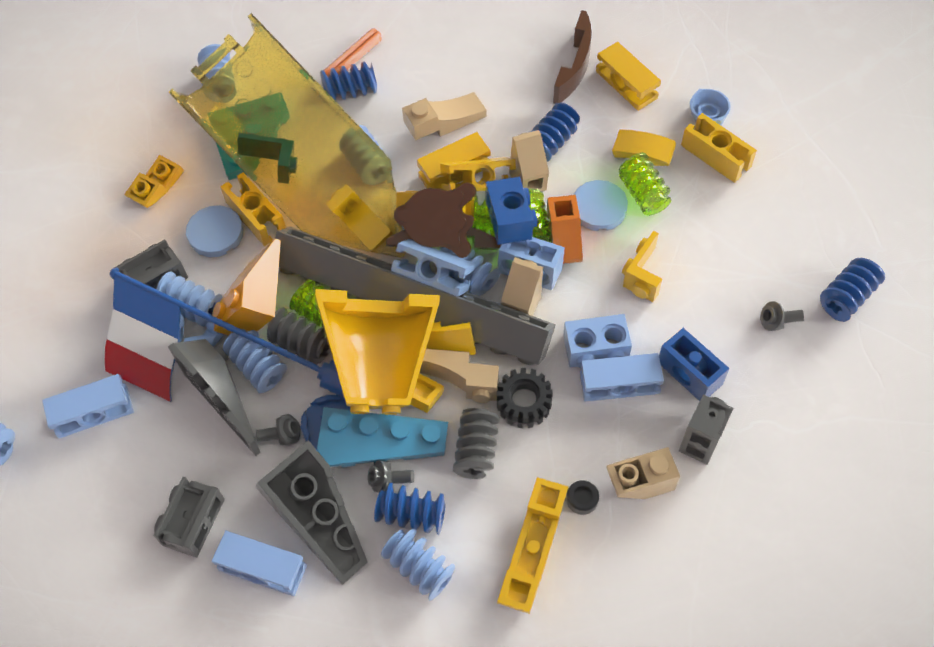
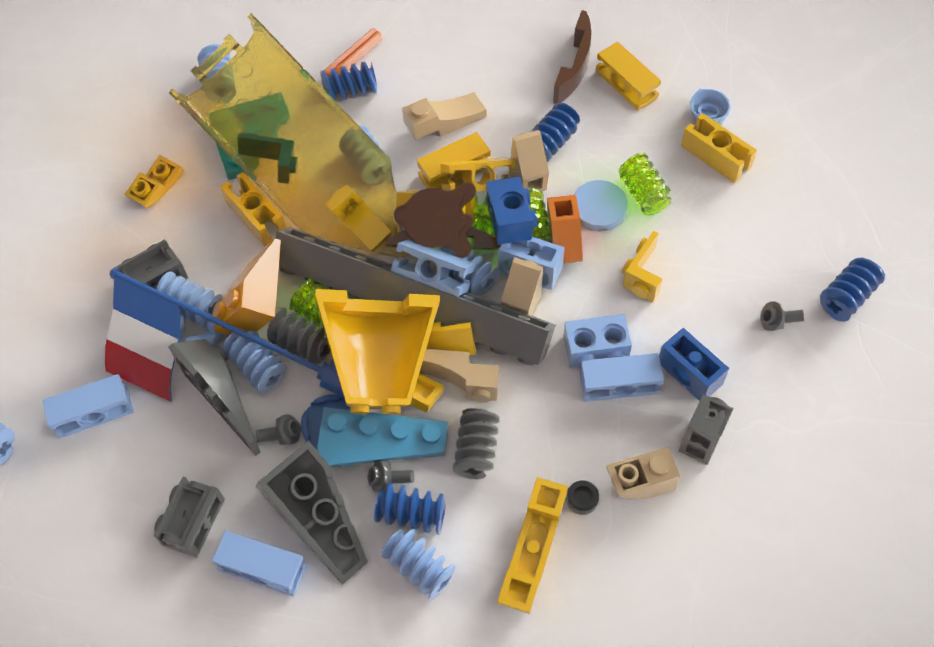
light blue tile [186,205,243,257] -> none
black tyre [497,368,553,428] -> none
yellow slope [612,129,676,166] -> none

